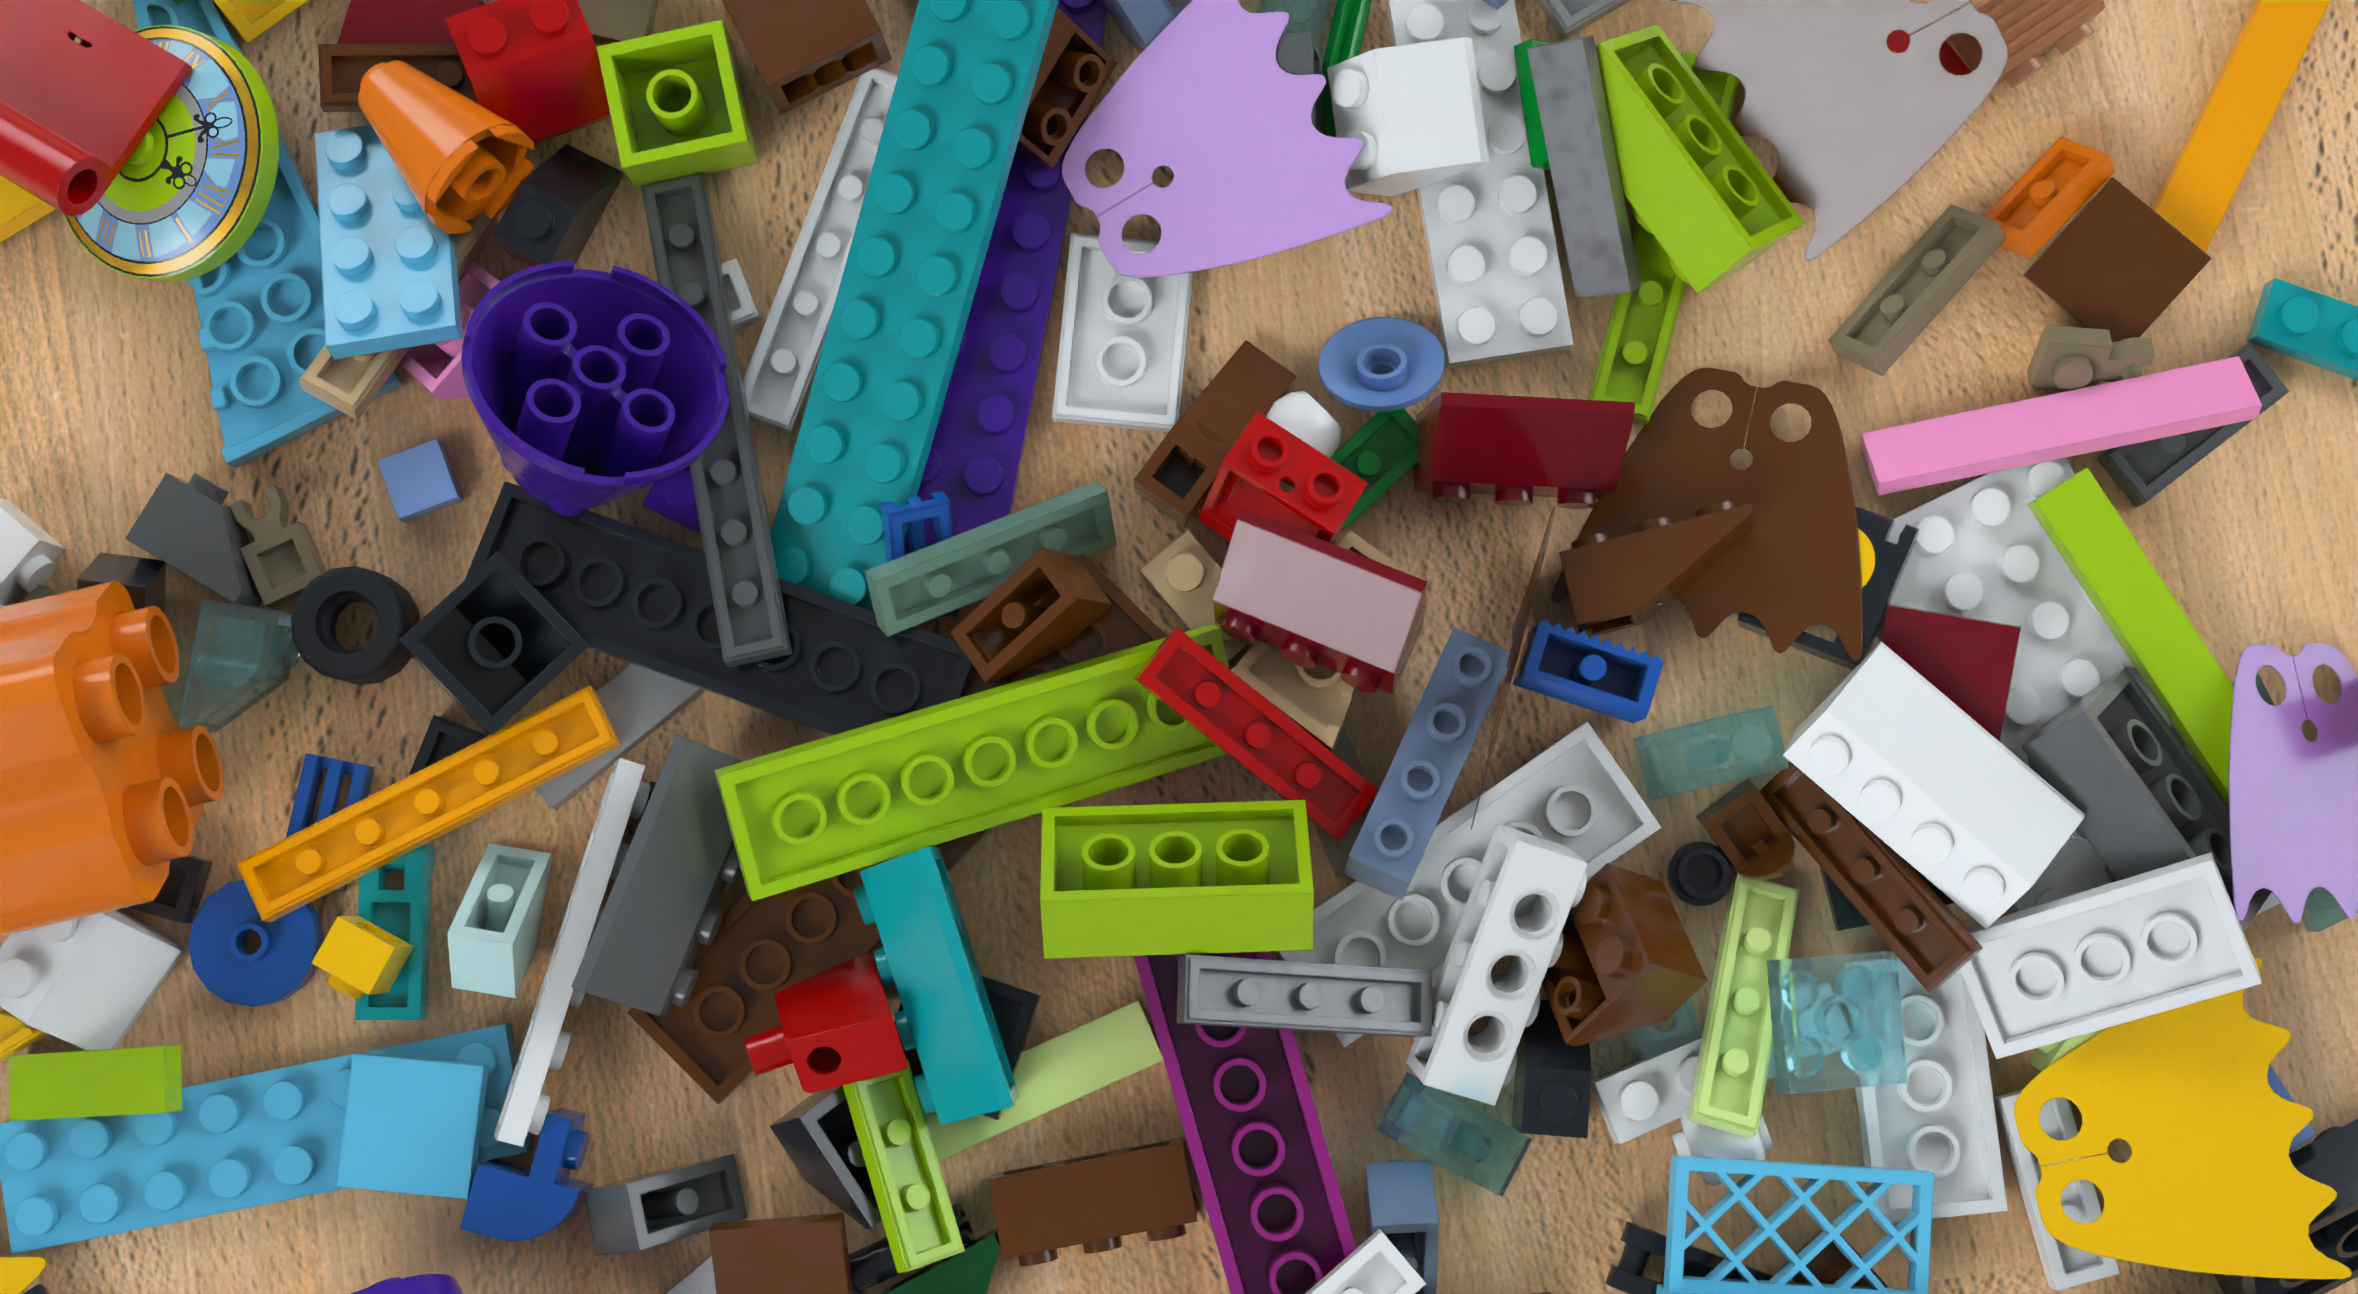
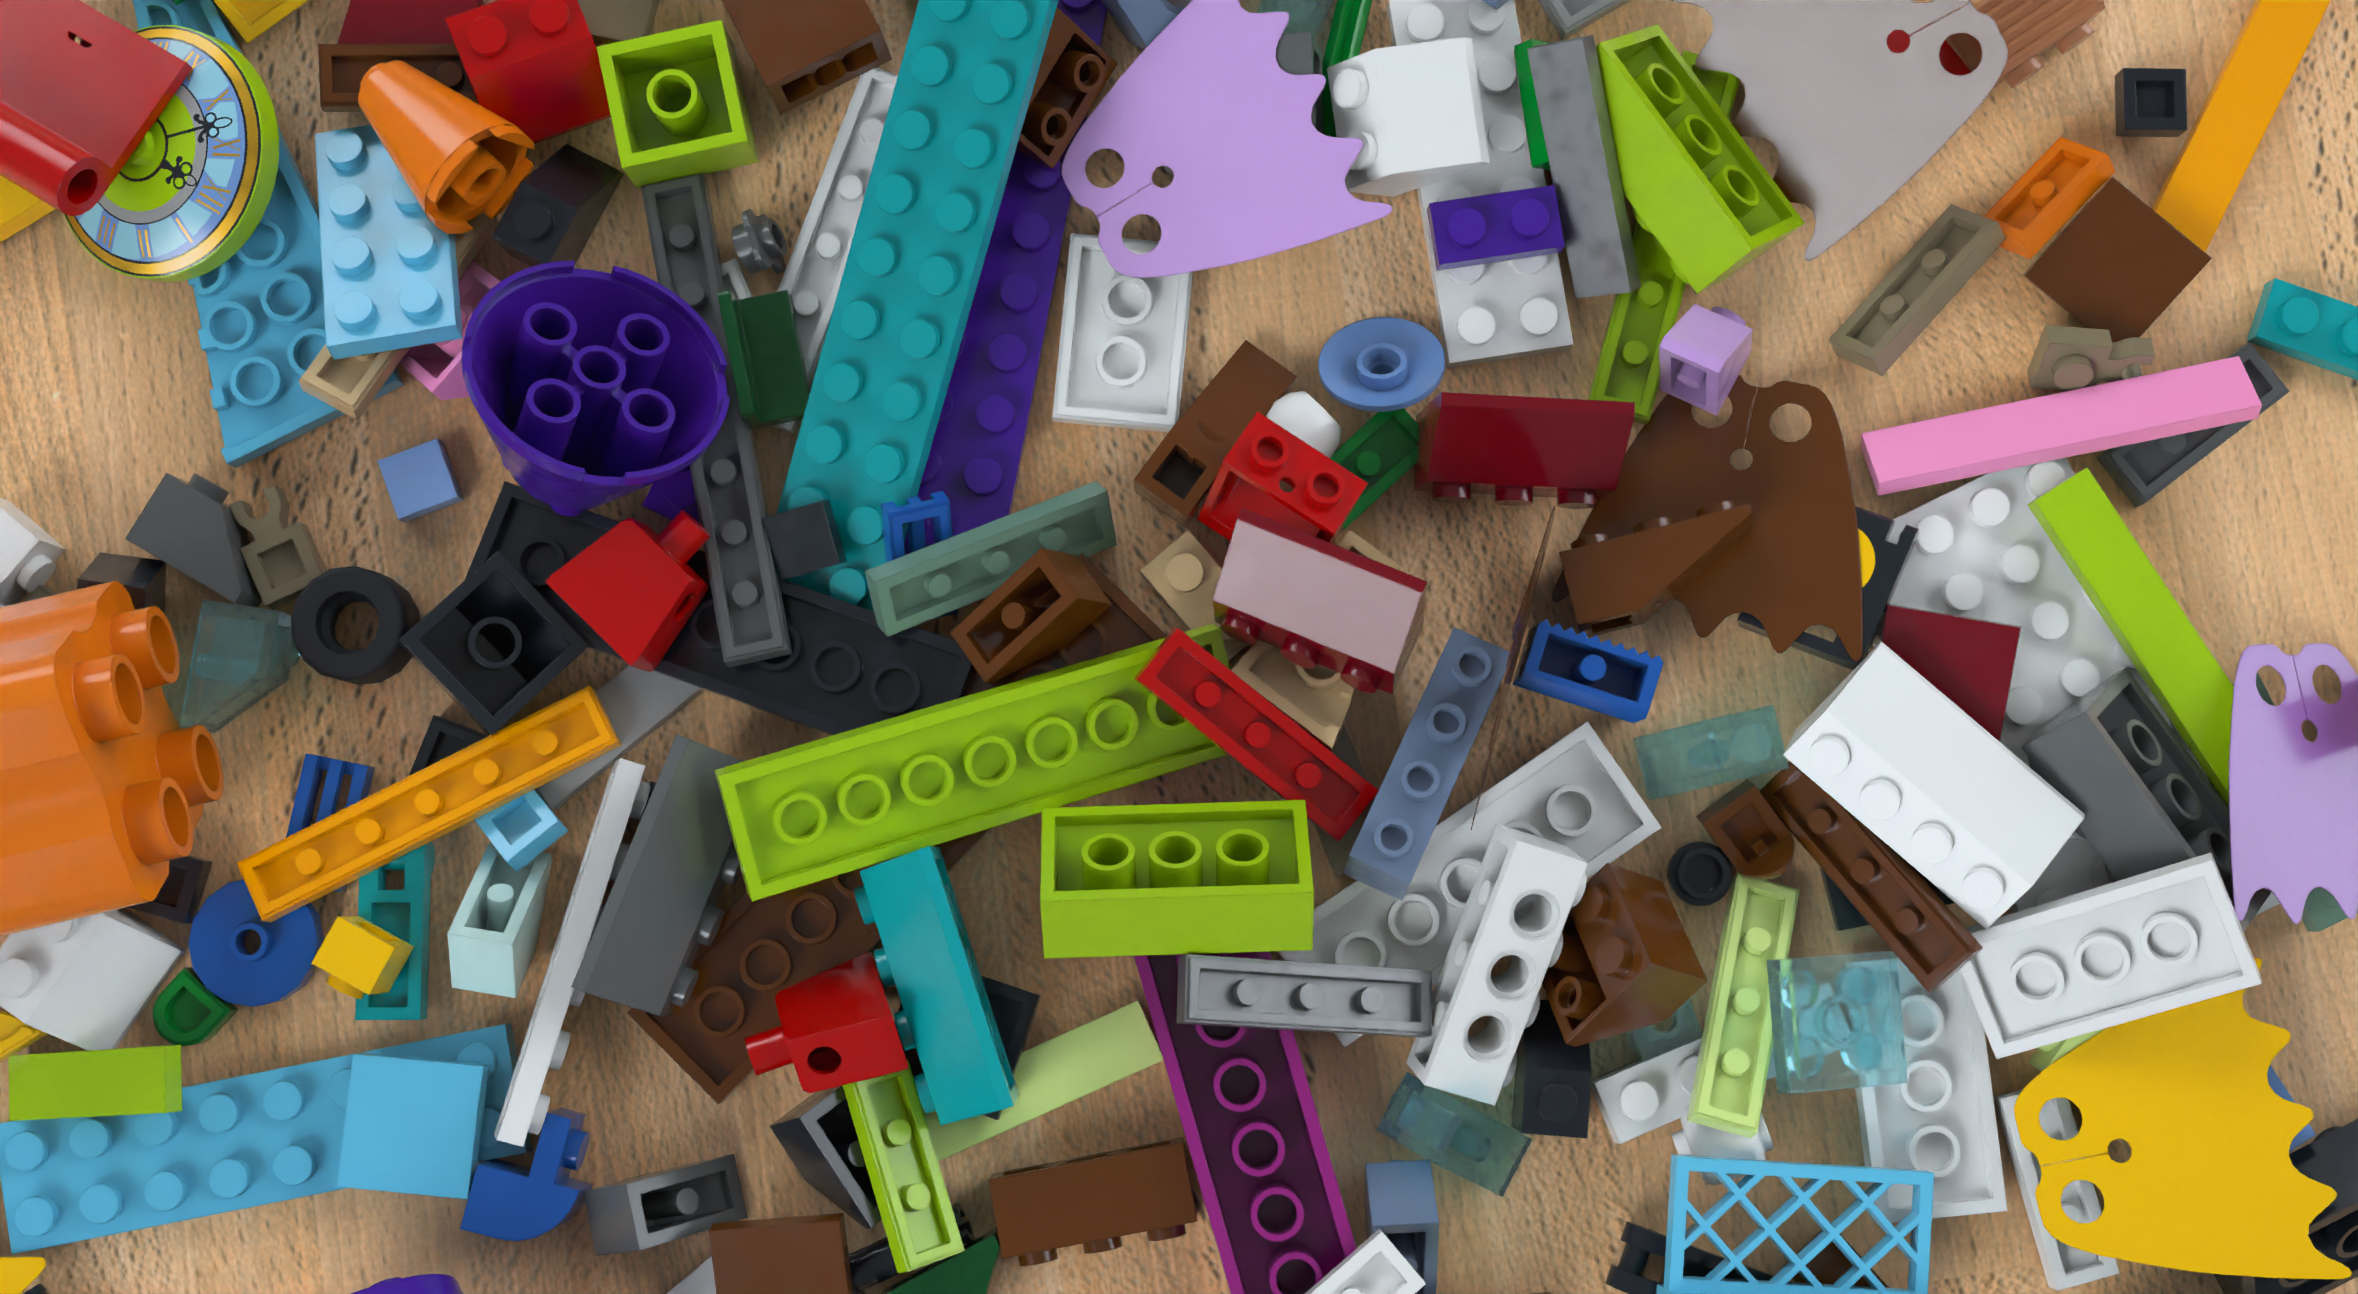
none -> green tile [153,967,238,1046]
none -> medium azure plate [475,789,568,872]
none -> red torso [545,510,711,672]
none -> dark green panel [717,289,810,430]
none -> dark grey plate [732,209,787,274]
none -> black tile [763,500,847,580]
none -> dark purple plate [1427,185,1565,271]
none -> lavender slope [1659,304,1753,416]
none -> black plate [2114,68,2187,137]

